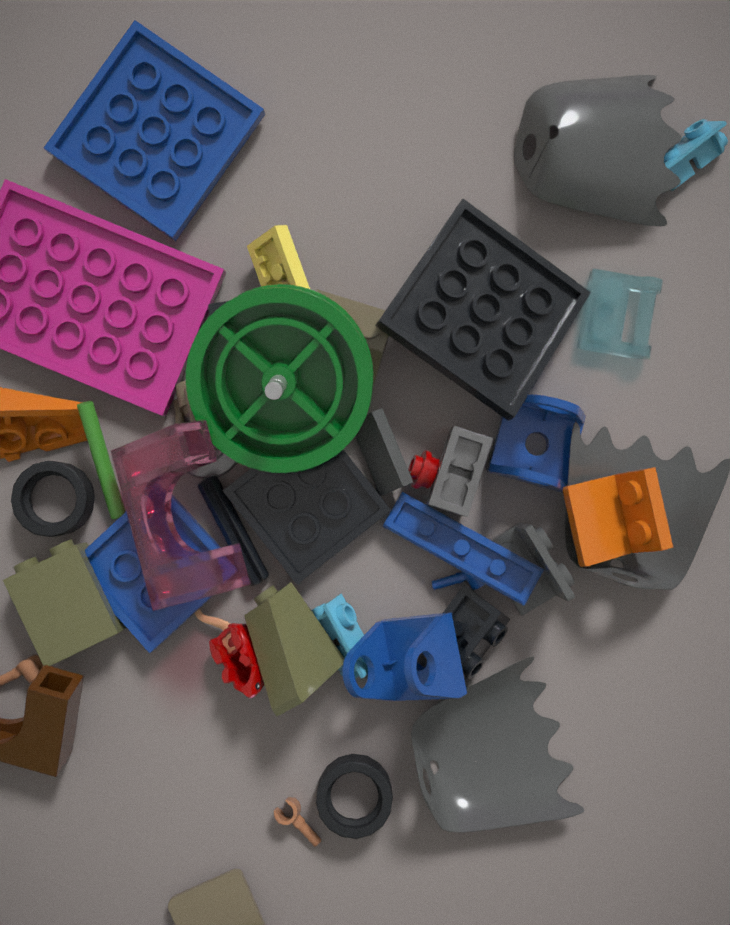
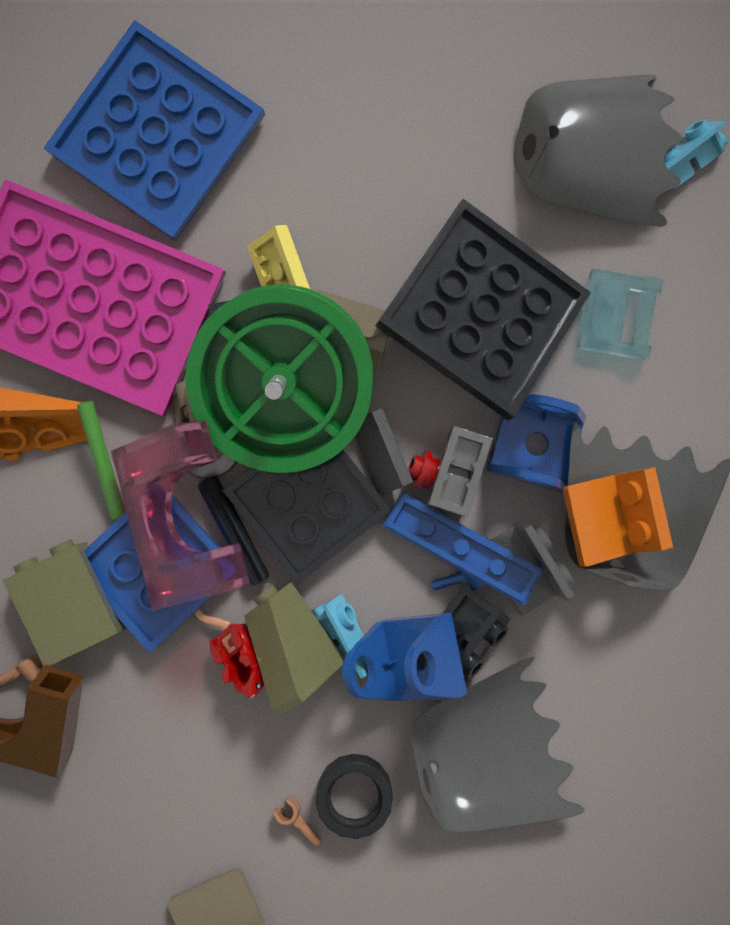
black tyre [11,461,95,537] -> none

